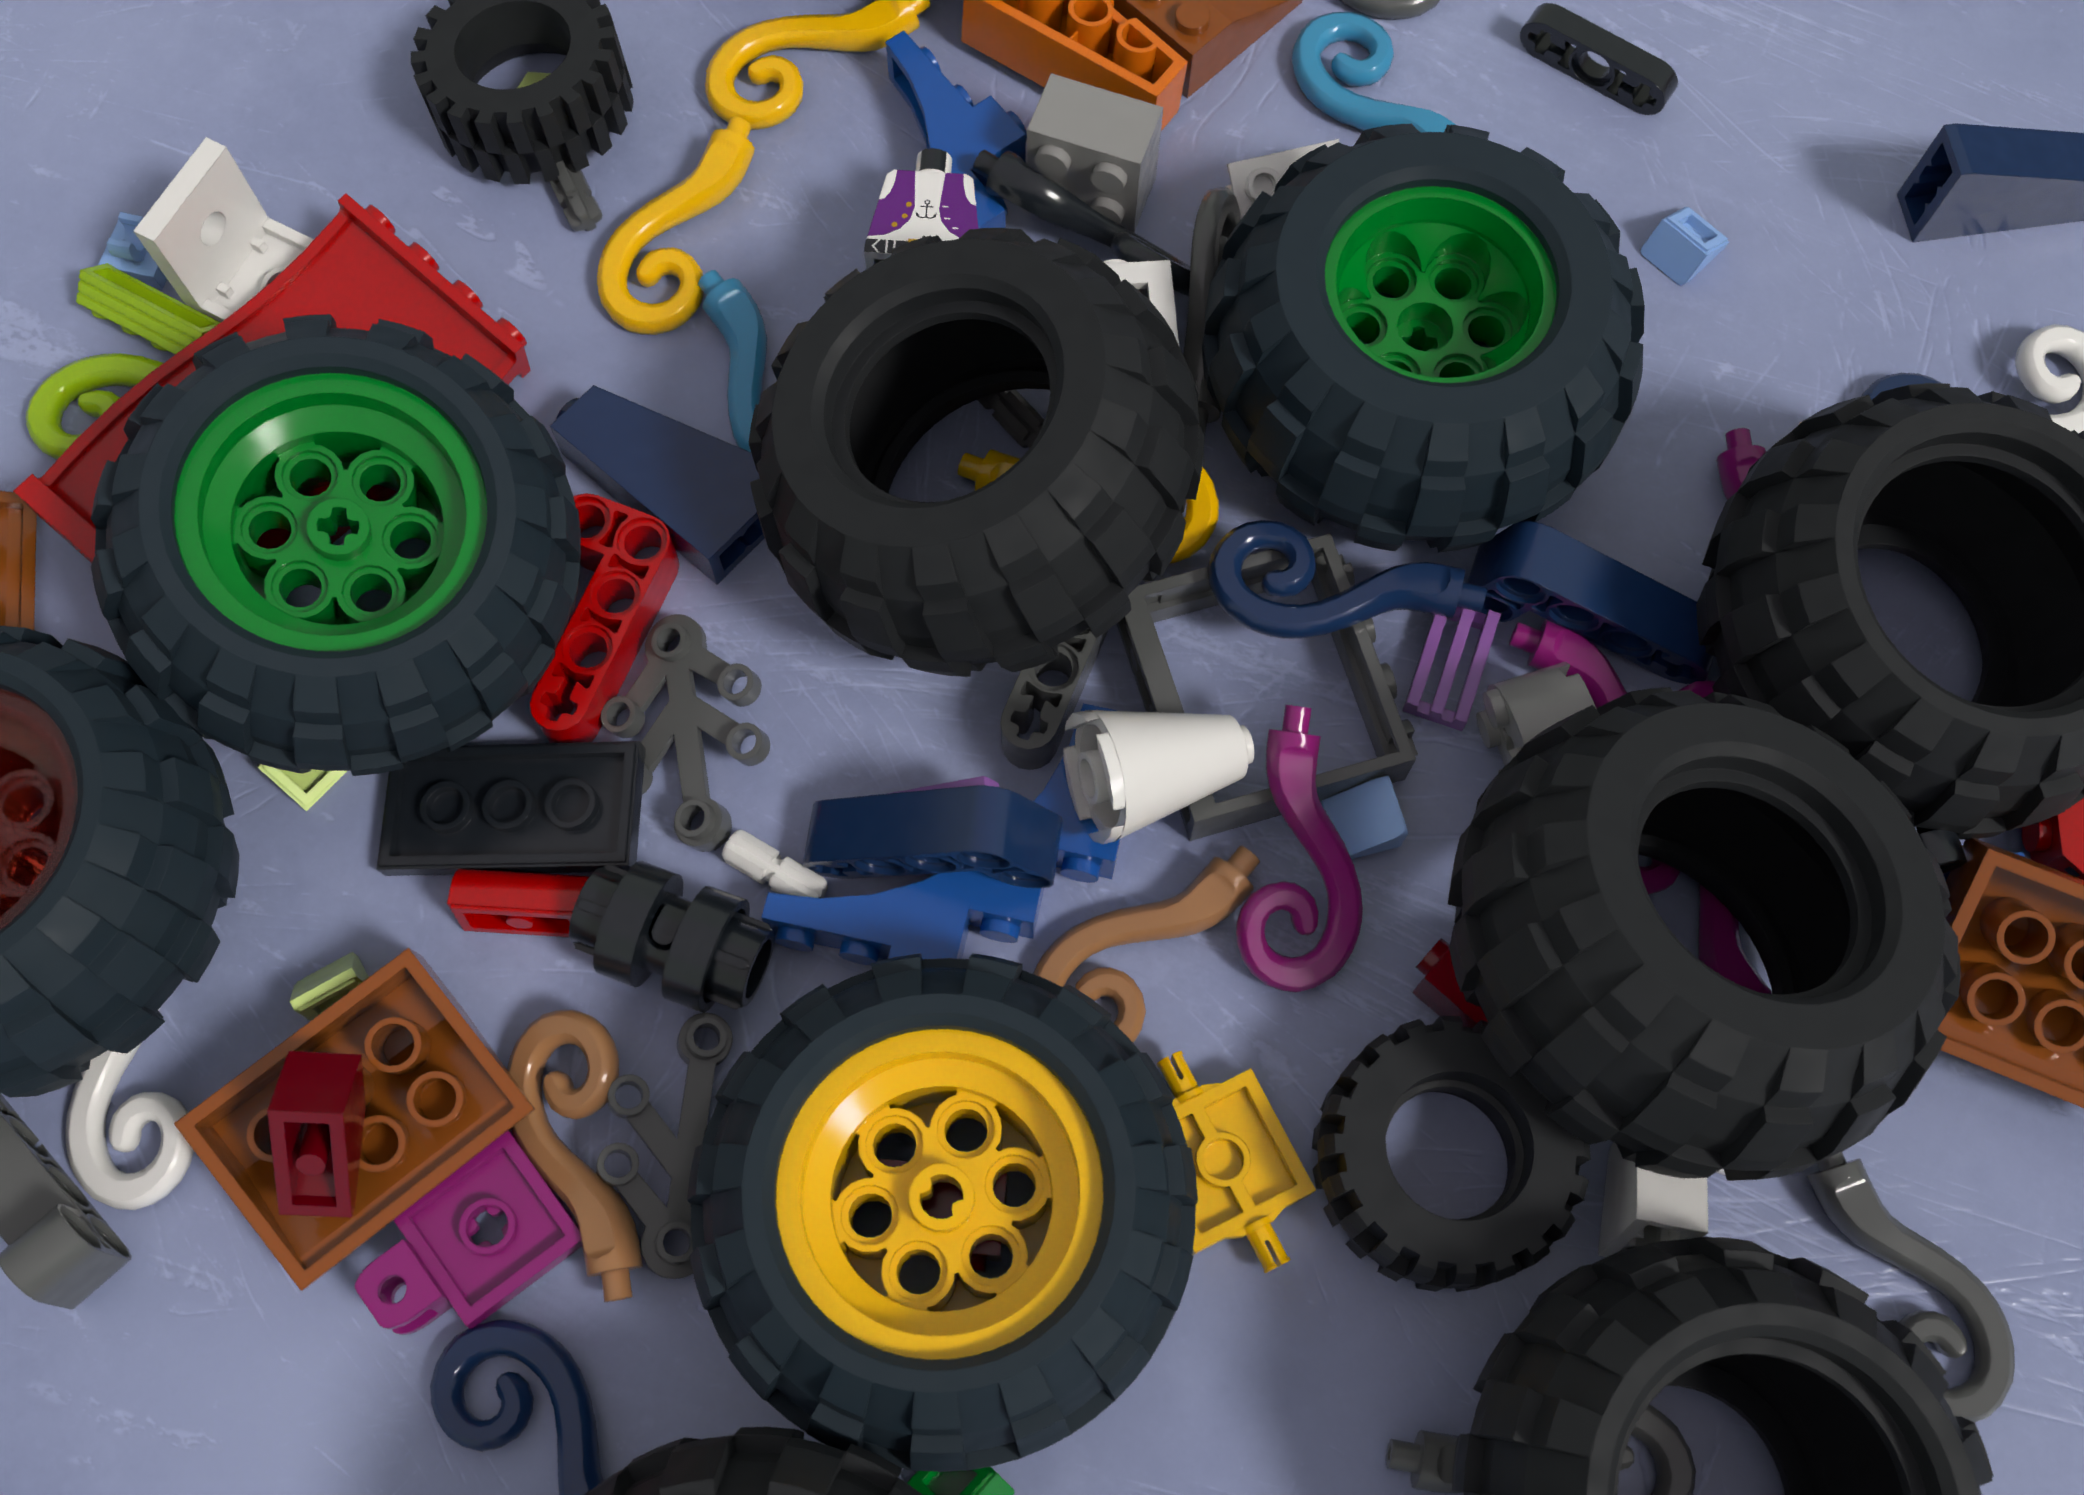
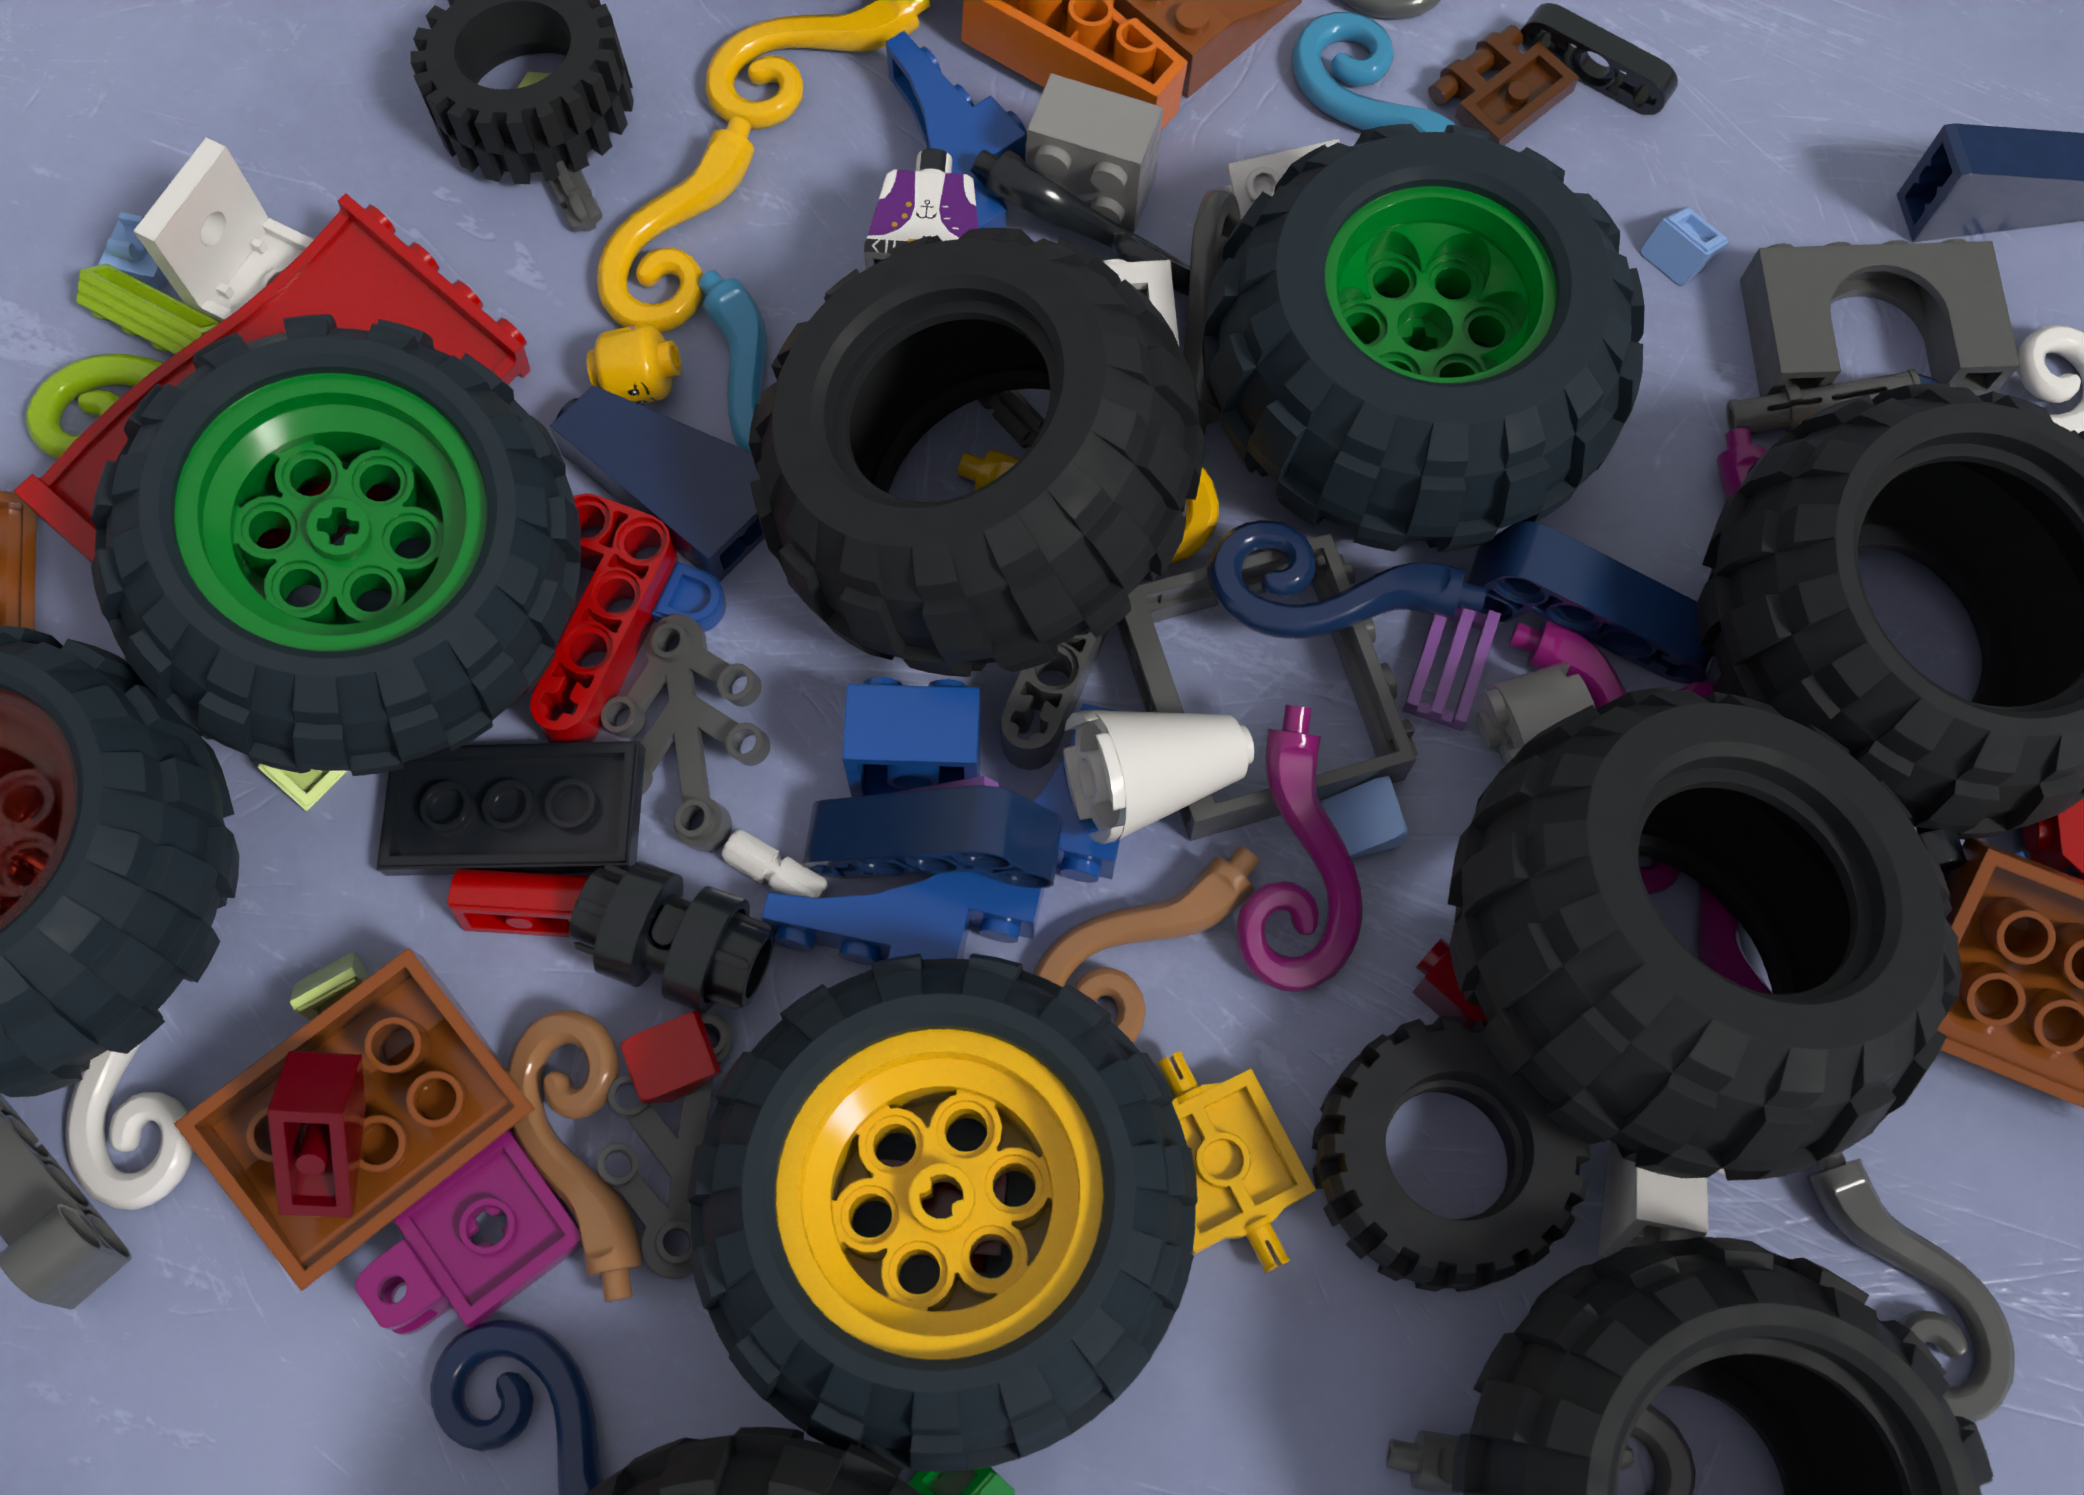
none -> yellow head [586,324,682,405]
none -> red slope [620,1011,722,1104]
none -> blue tile [652,561,726,632]
none -> blue brick [842,677,982,797]
none -> reddish brown plate [1428,25,1579,146]
none -> dark grey pin [1726,369,1921,434]
none -> dark grey arch [1740,238,2020,396]

